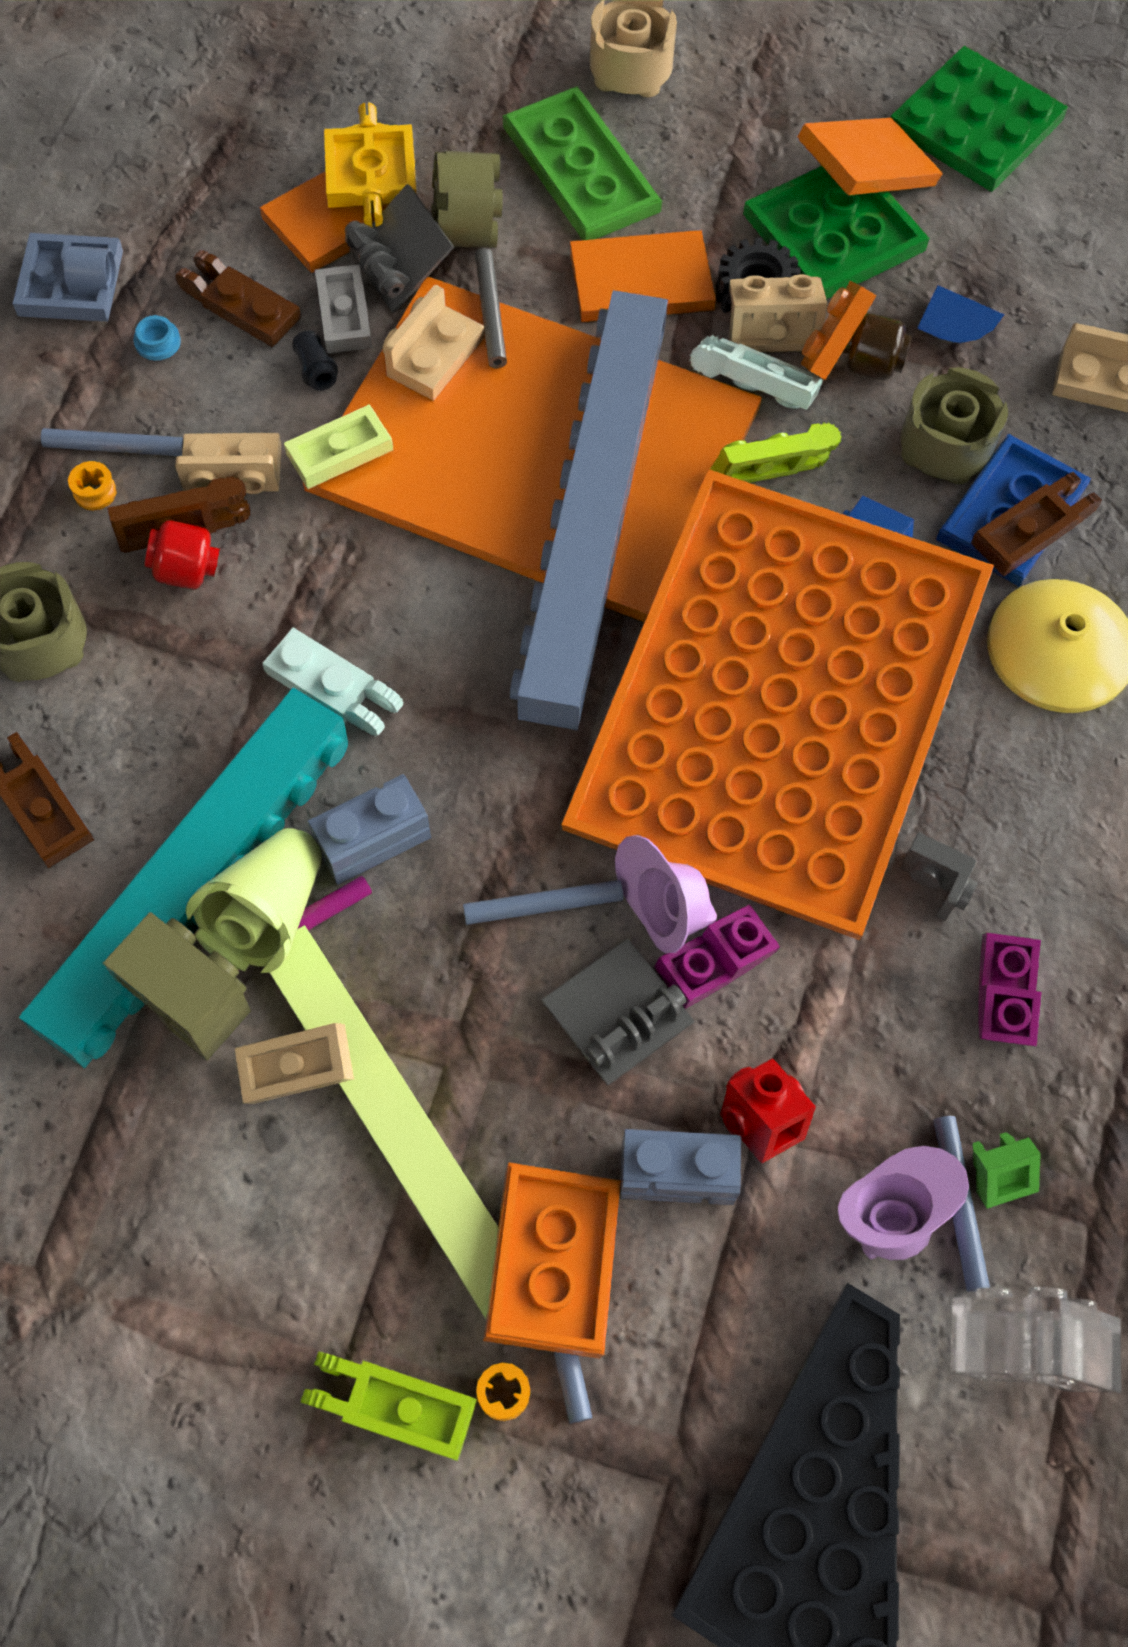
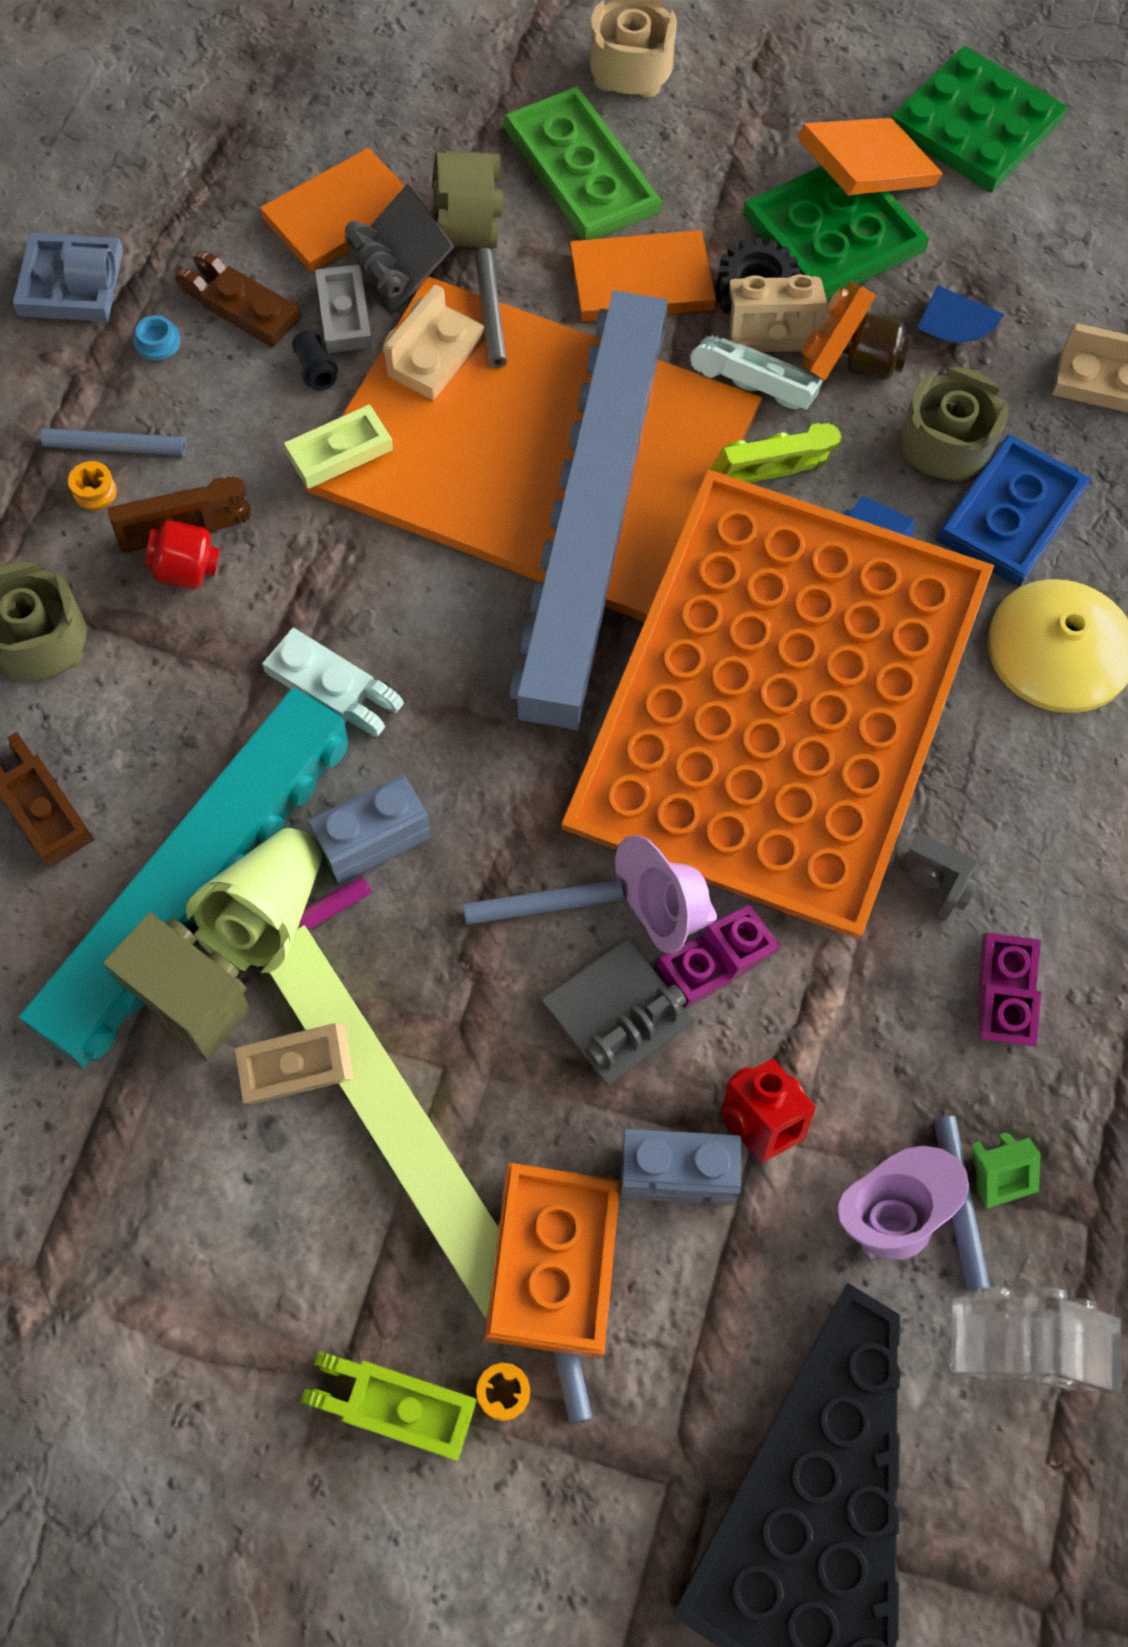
tan bracket [175,433,282,494] -> none
yellow plate [324,102,417,227] -> none
reddish brown hinge [971,472,1103,577] -> none

